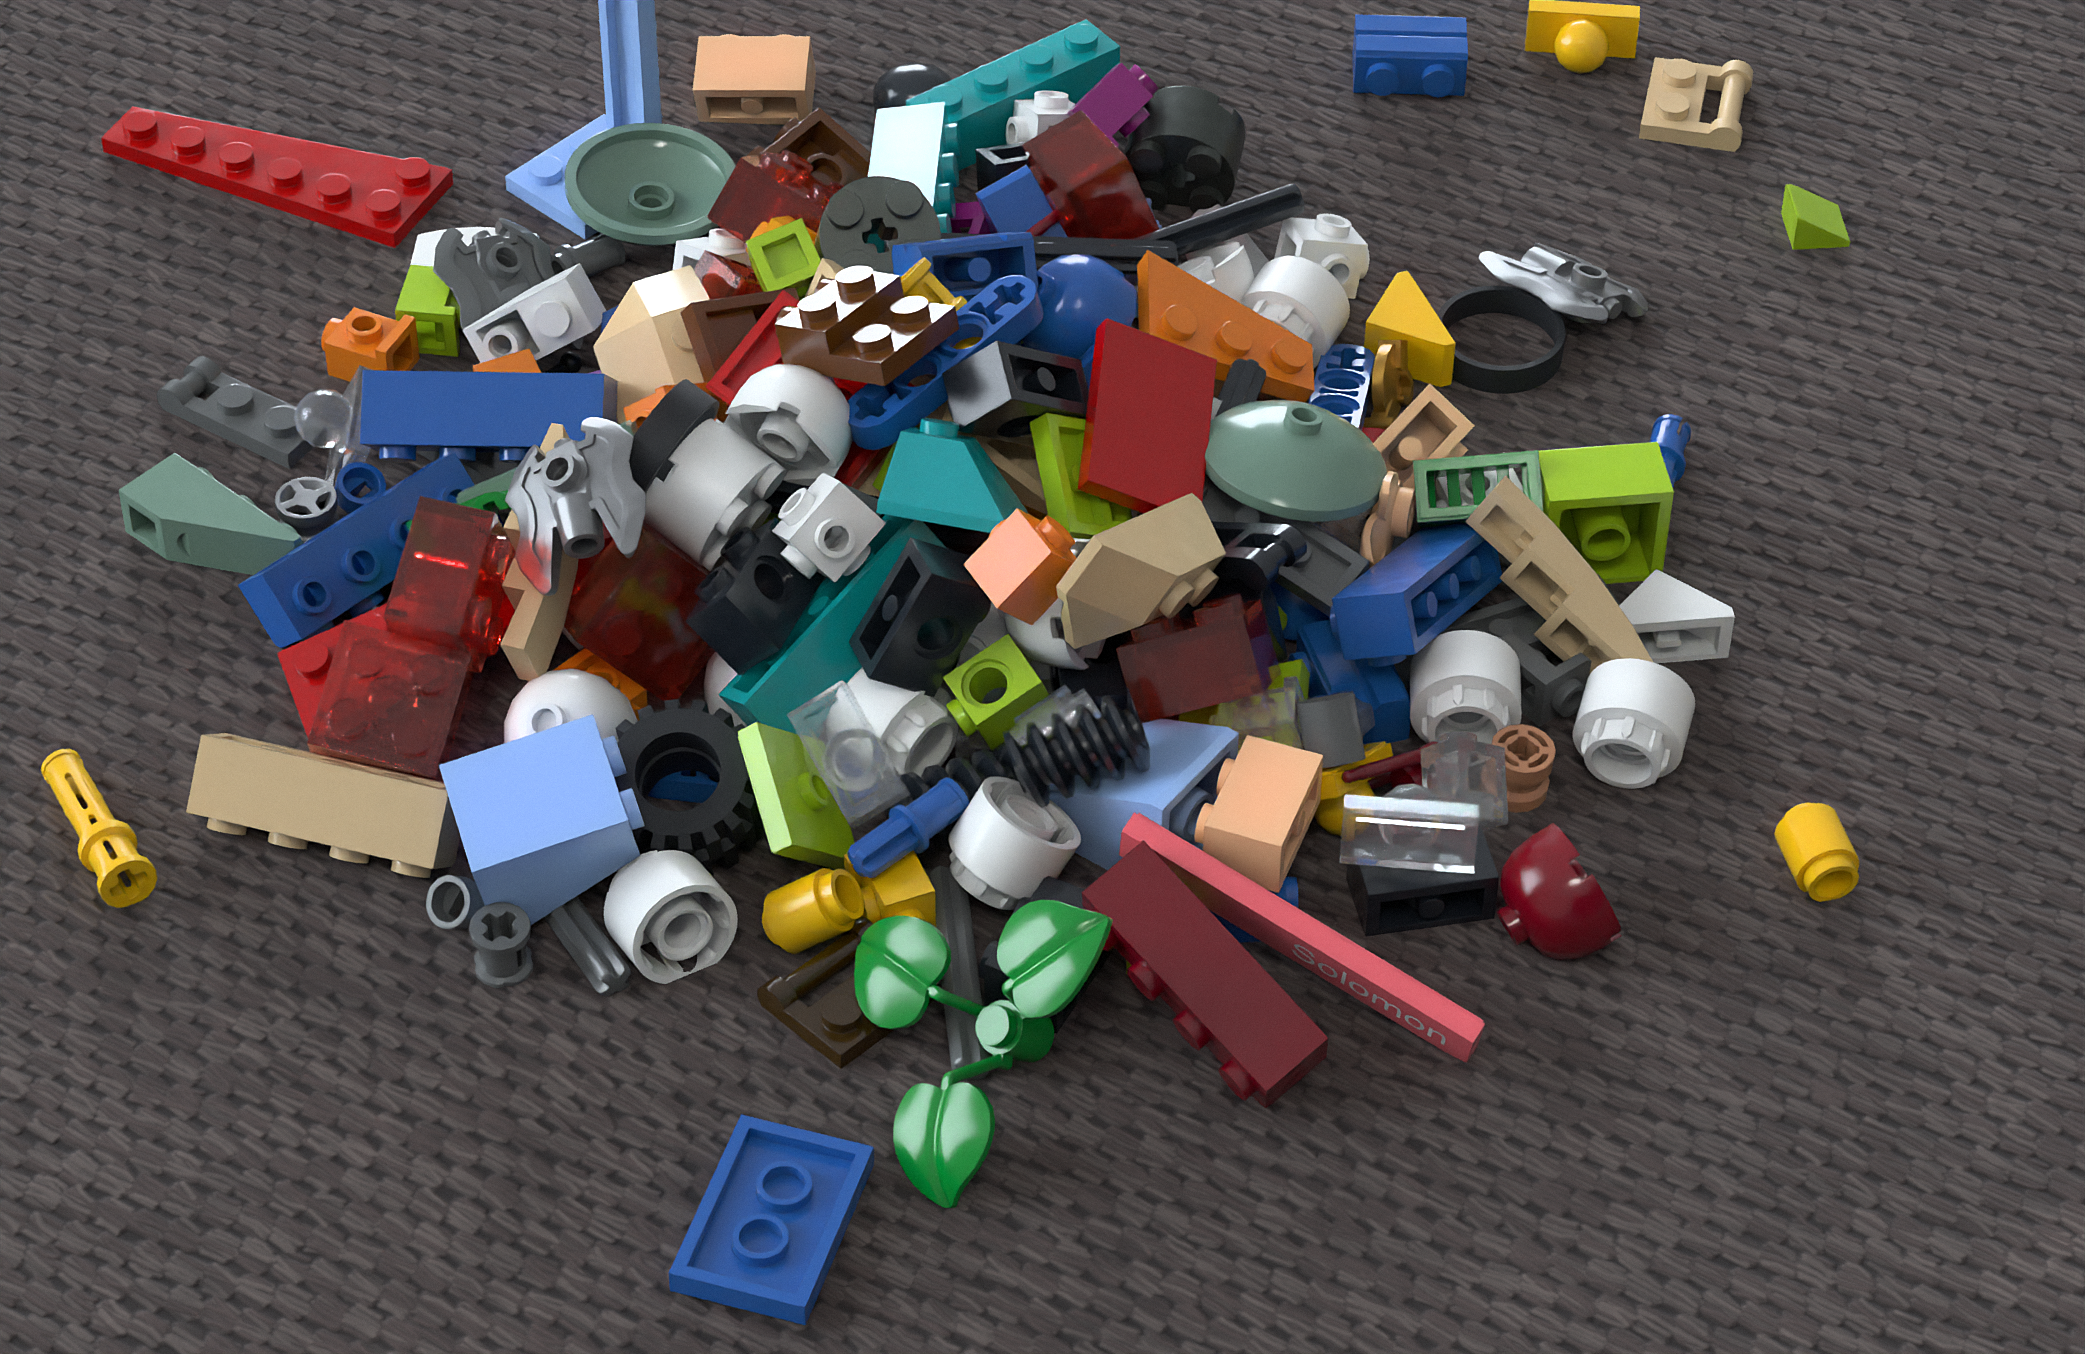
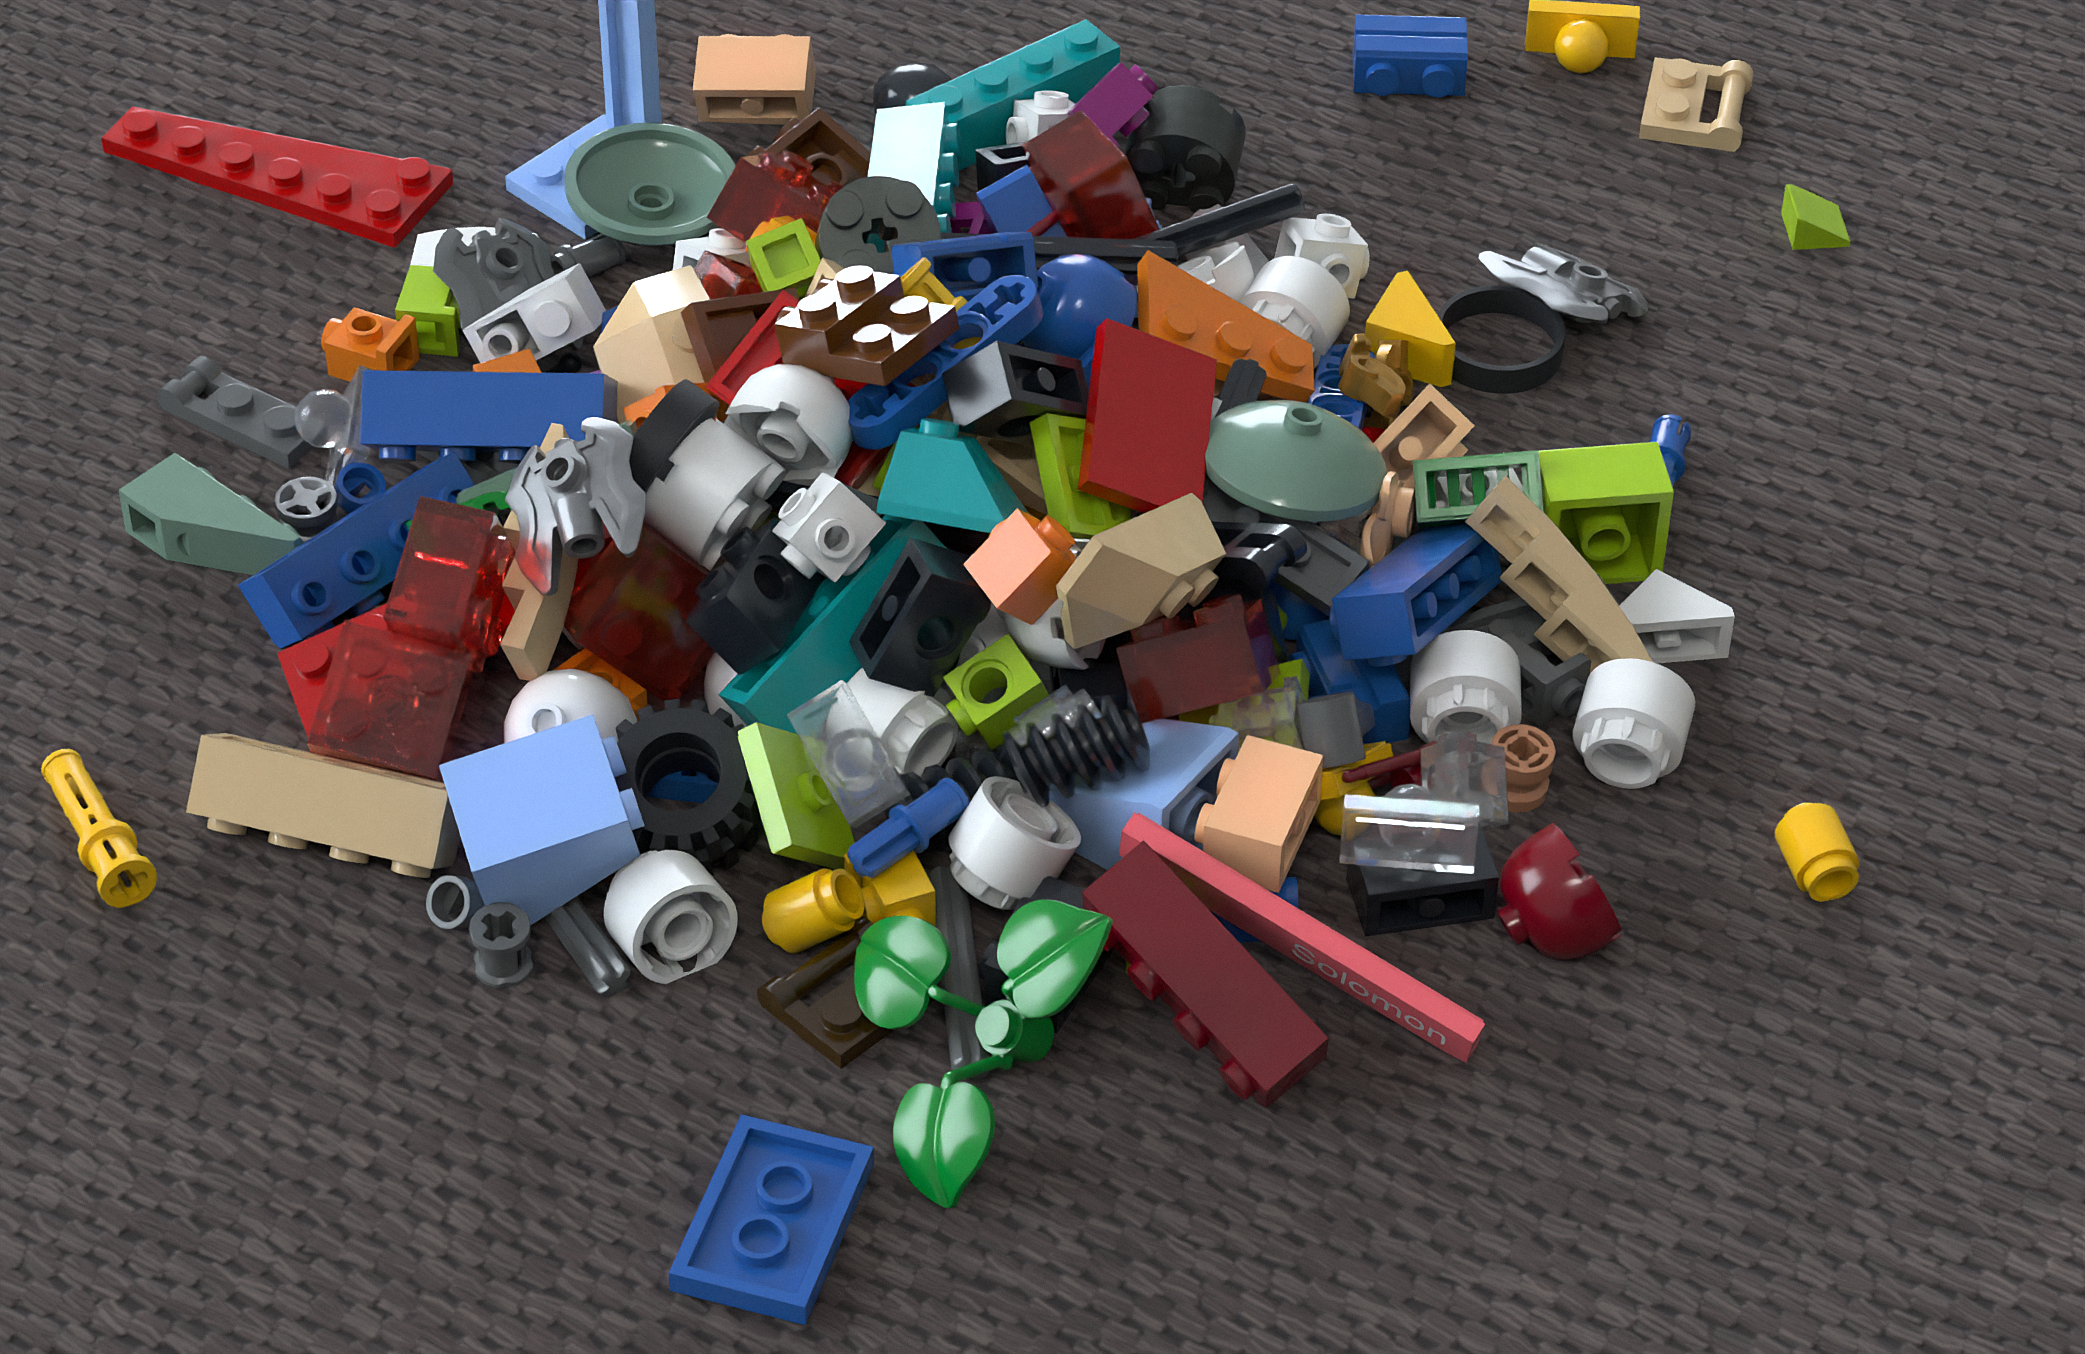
none -> pearl gold piece [1338,333,1406,416]

